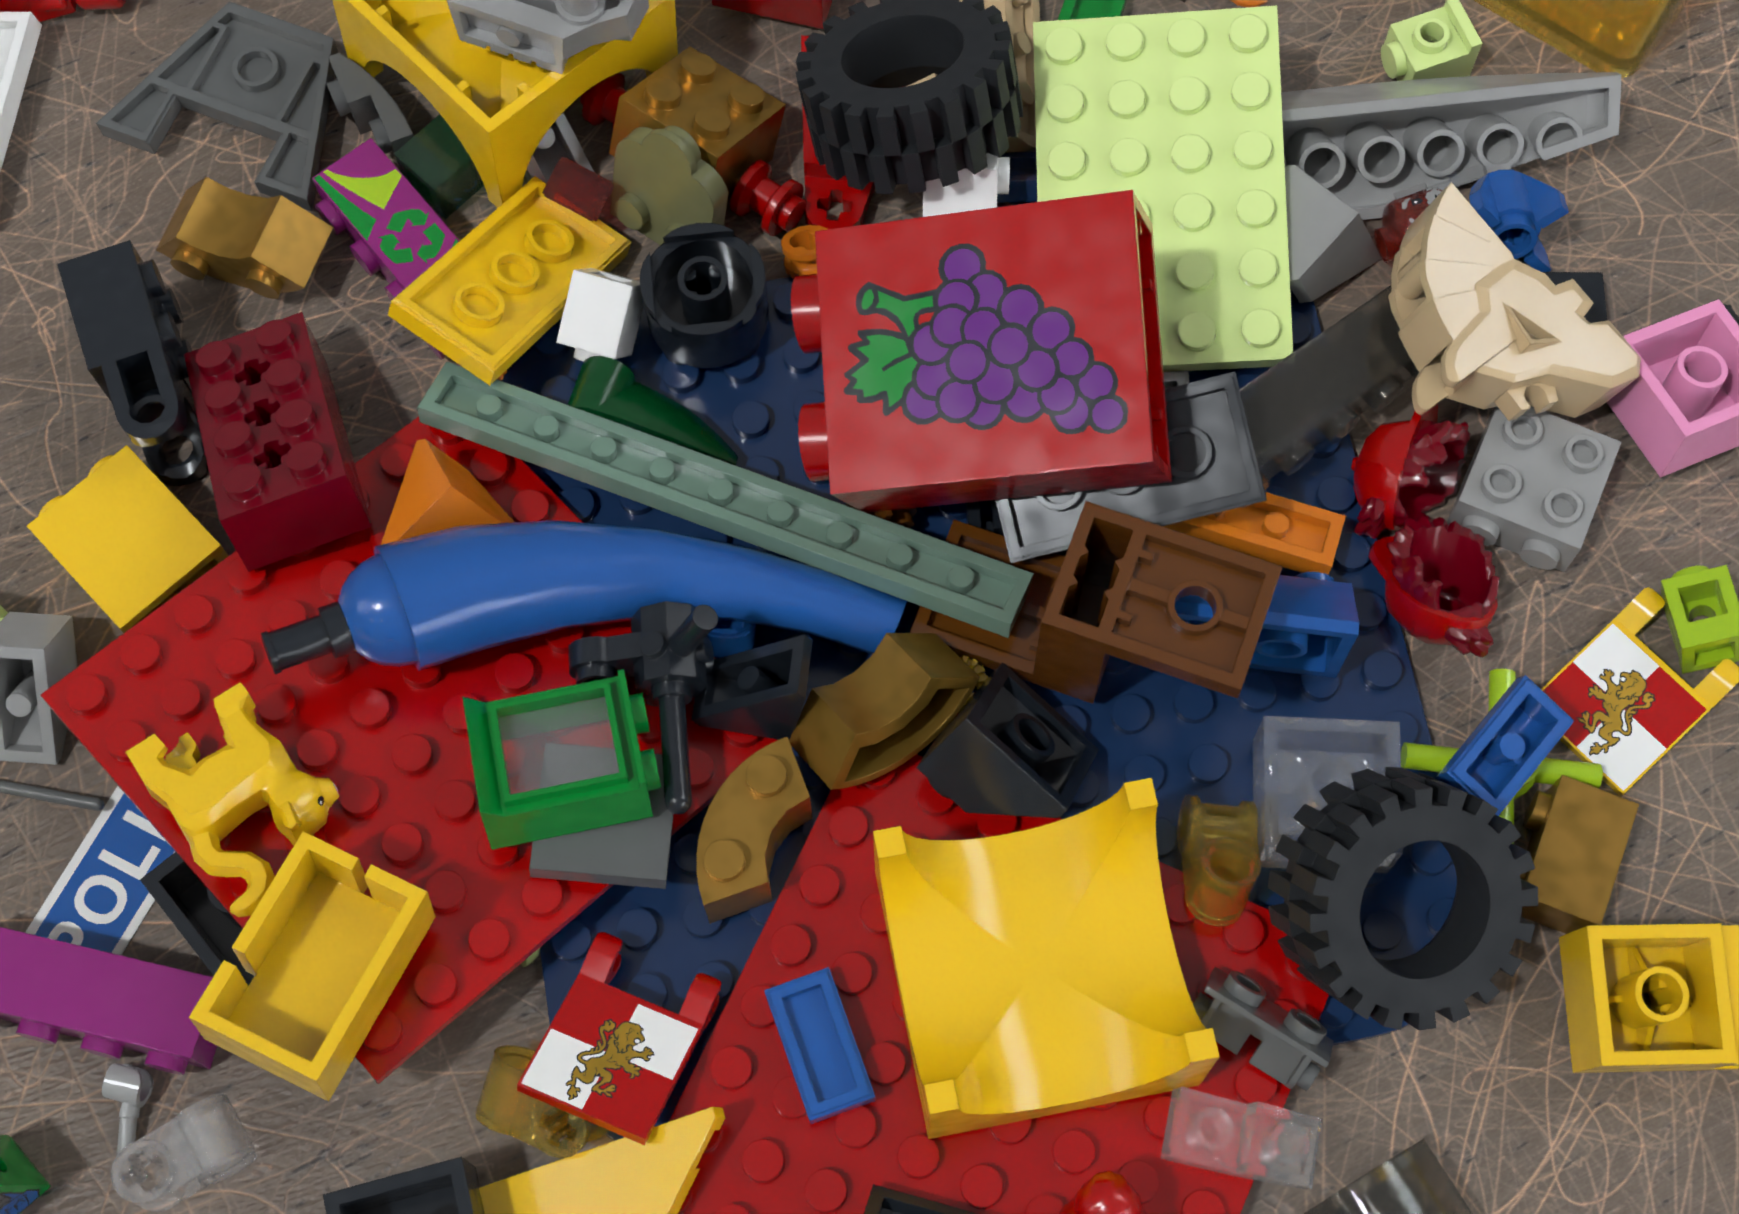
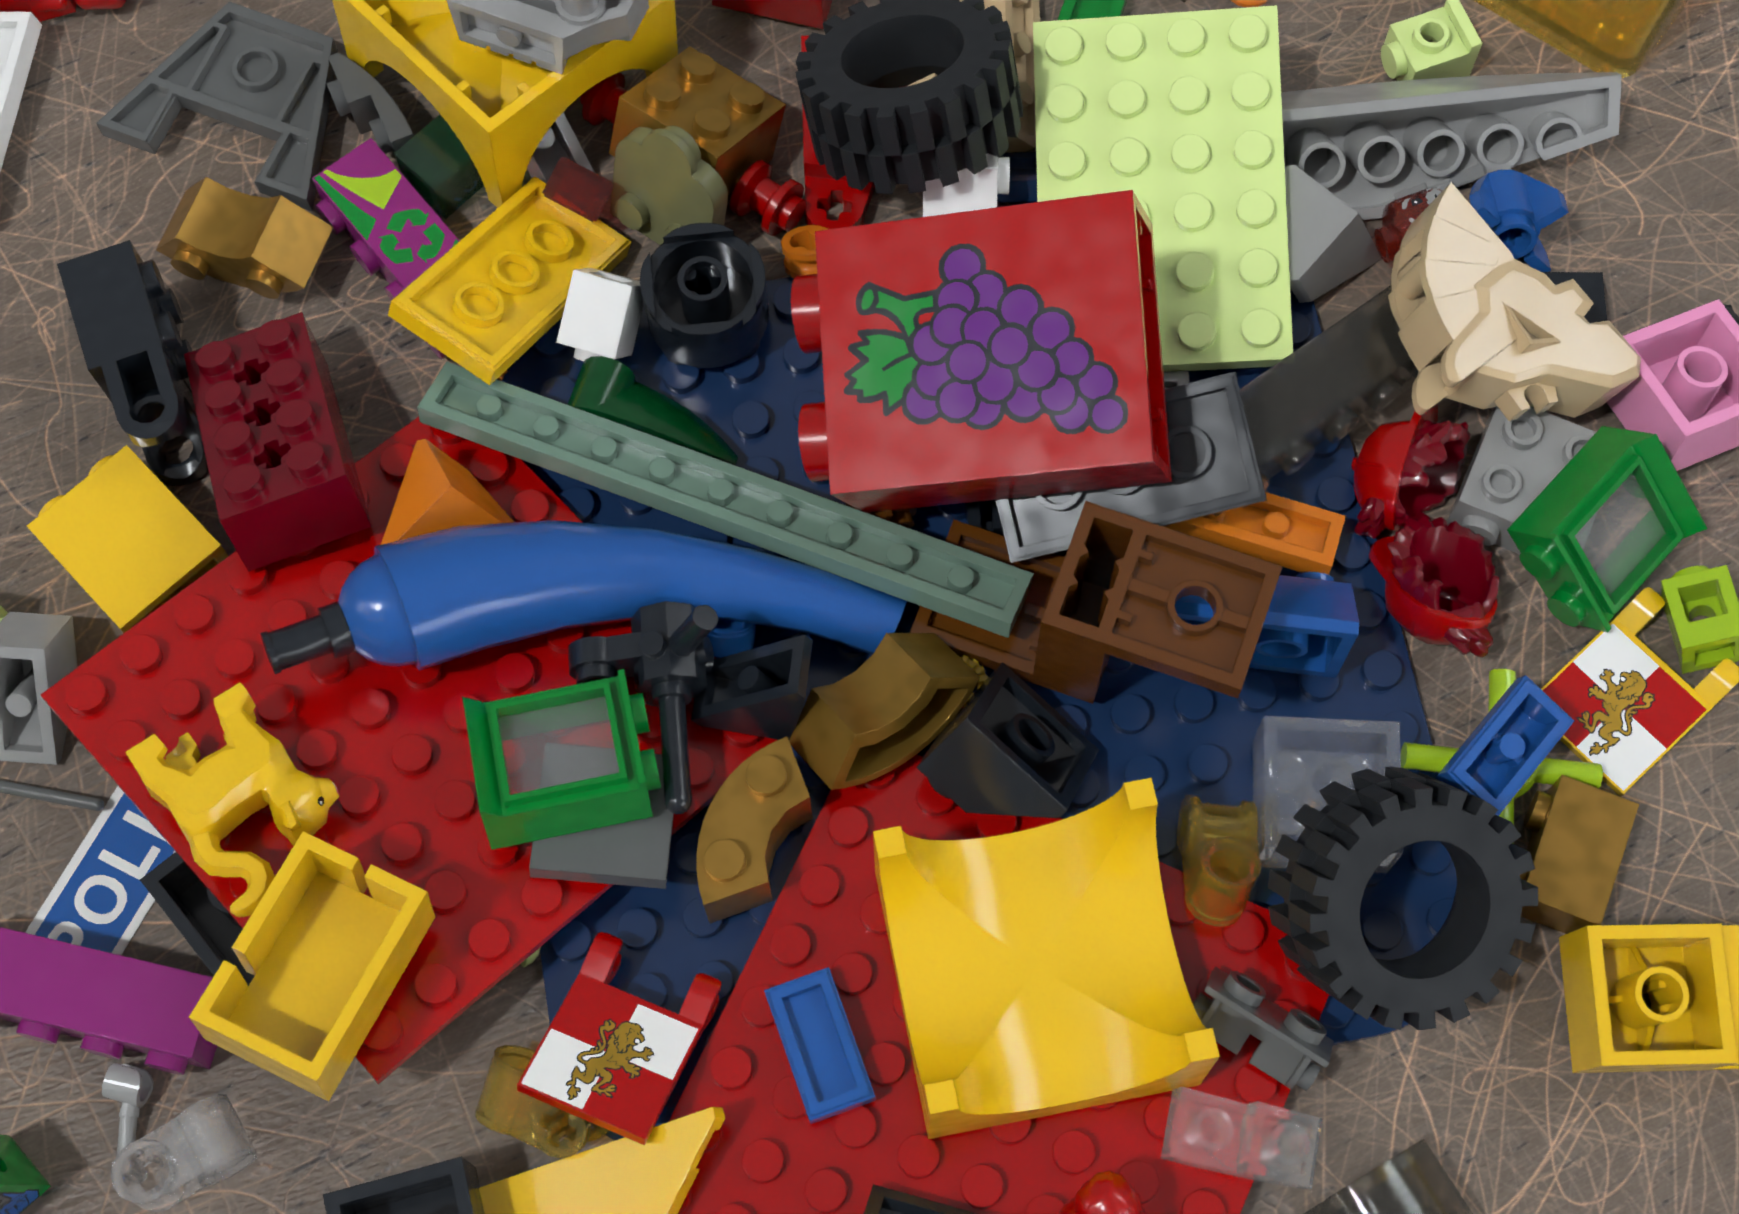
none -> green window [1507,426,1708,633]

